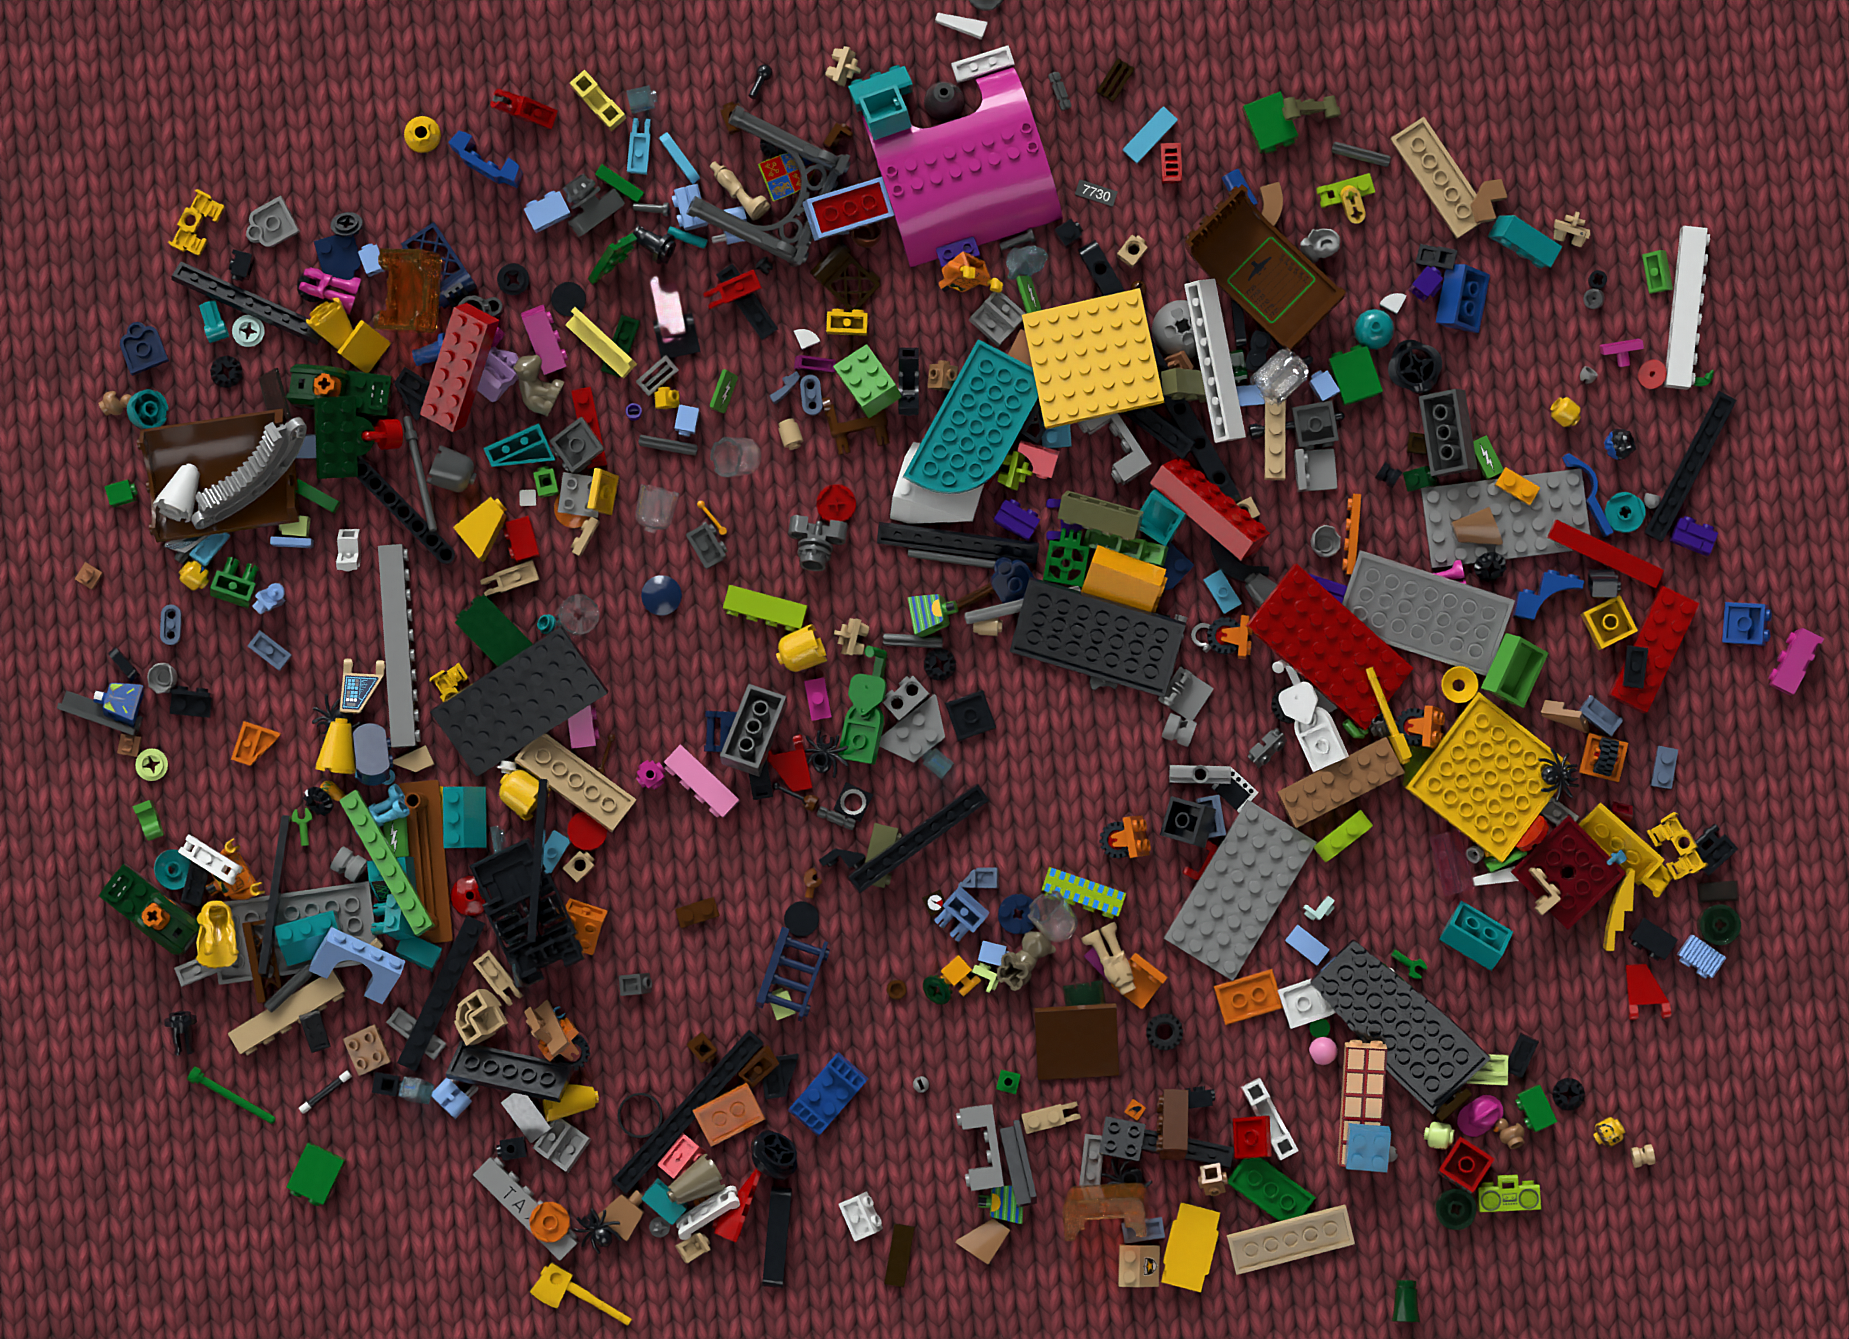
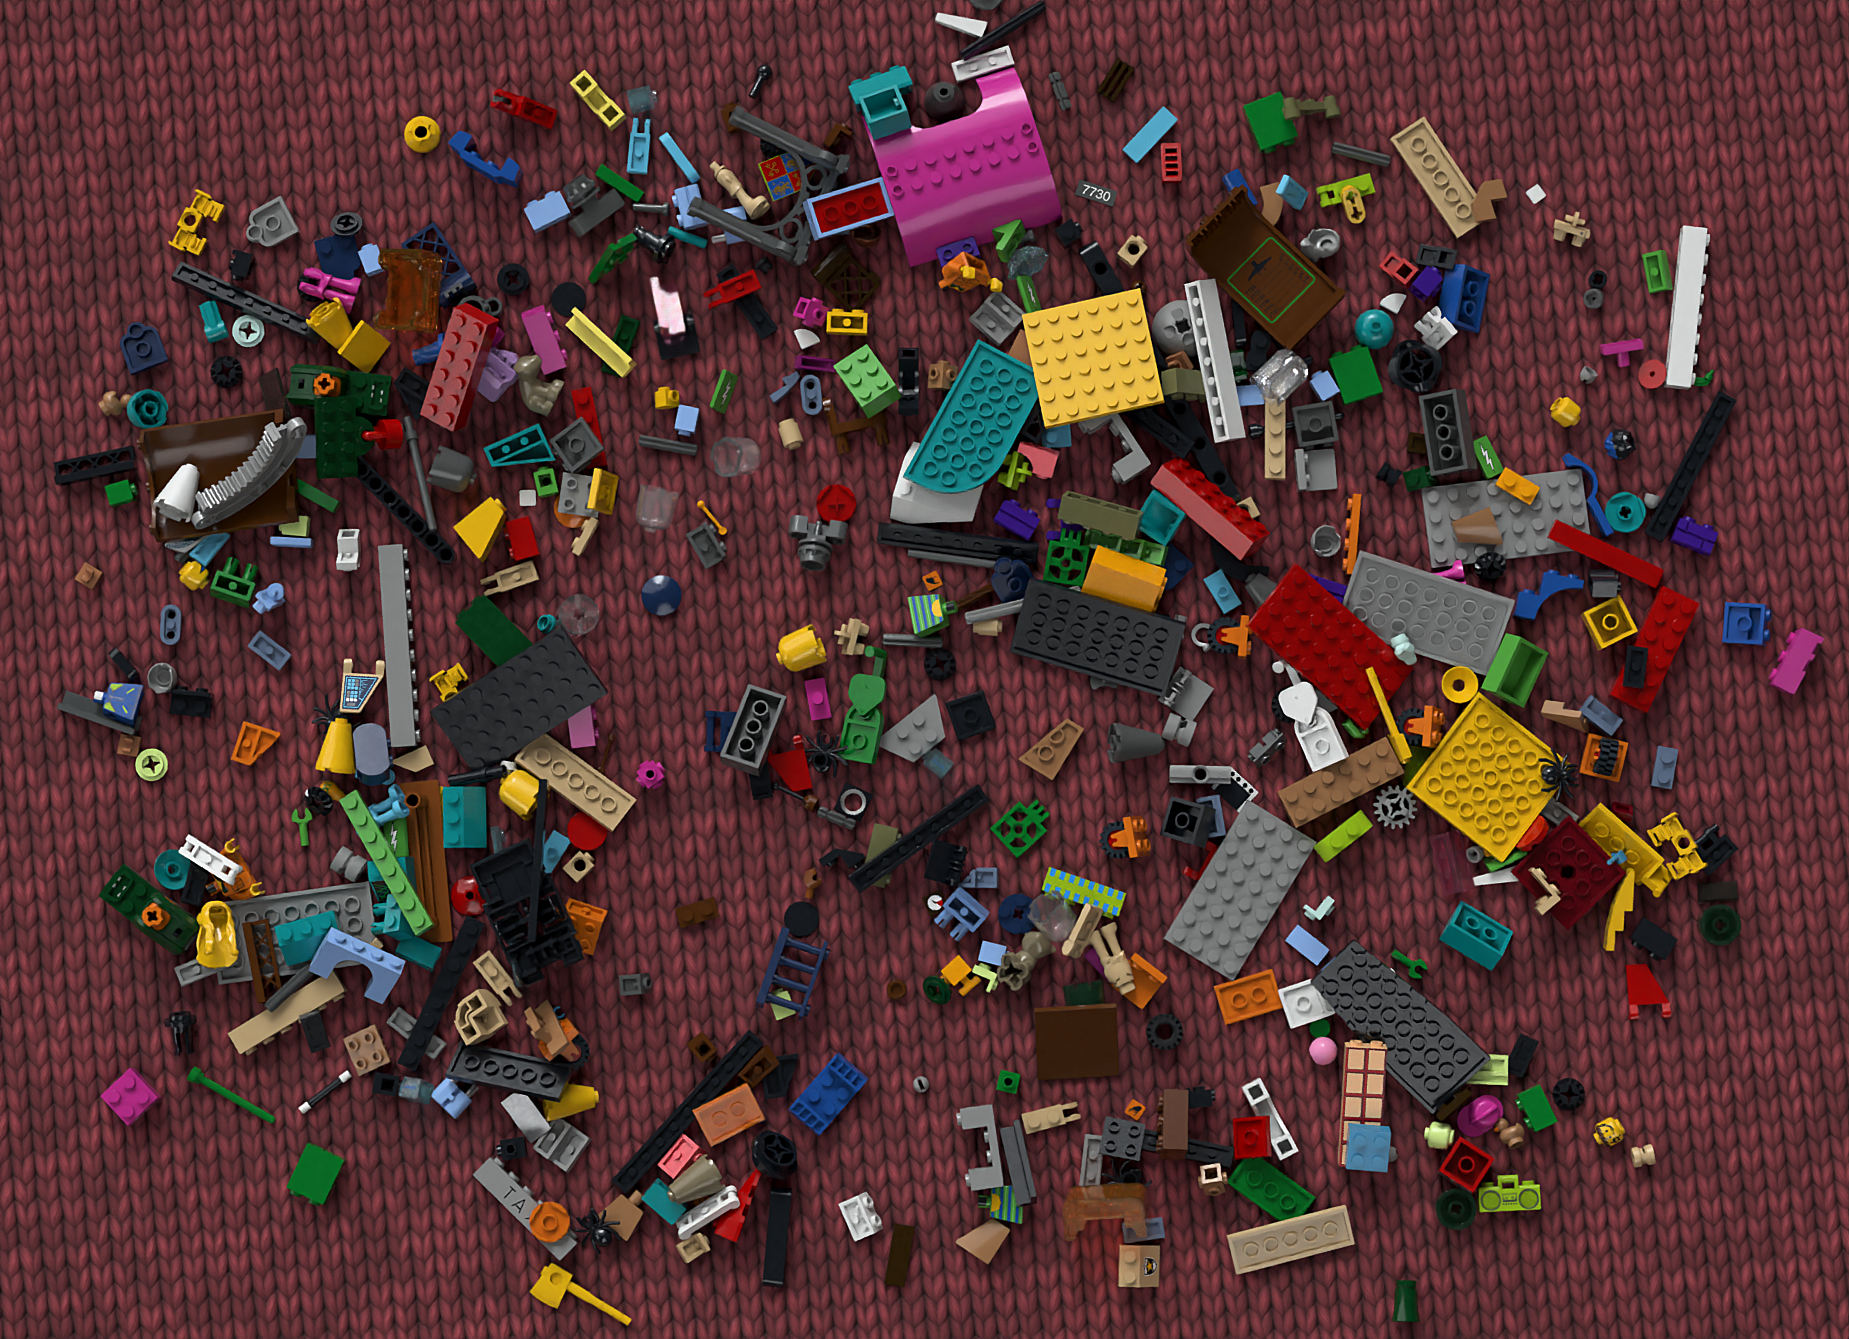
bright green leg [132,800,164,841] -> none
black tile [258,815,292,978] -> none
black tyre [617,1093,663,1138] -> none
dark purple hinge [626,403,642,421] -> none
light grey tile [636,355,679,396] -> none
flat silver tile [649,1217,670,1237] -> none
bright pink brick [664,744,740,818] -> none
lime brick [723,585,808,632] -> none
tan hips [826,46,861,87] -> none
light grey brick [883,676,929,722] -> none
yellow piece [1161,1203,1220,1292] -> none
dark grey gear [1369,713,1390,738] -> none
teal wedge [1487,215,1562,269] -> none
light blue brick [1677,935,1726,979] -> none
none -> black fence [54,446,138,487]
none -> dark pink brick [100,1068,161,1126]
none -> black pin [448,765,508,787]
none -> dark pink brick [793,297,829,328]
none -> orange sticker [922,571,943,591]
none -> black hinge [923,838,968,887]
none -> black axle [959,1,1046,61]
none -> green piece [990,799,1050,858]
none -> bright green slope [992,219,1026,263]
none -> medium nougat wing [1018,718,1084,781]
none -> tan hinge [1062,903,1103,958]
none -> dark grey cone [1107,723,1165,763]
none -> medium azure plate [1275,175,1309,210]
none -> light grey gear [1373,785,1417,829]
none -> red brick [1379,251,1421,290]
none -> light aqua animal [1390,633,1417,665]
none -> white plate [1414,306,1458,351]
none -> white sticker [1526,184,1546,204]

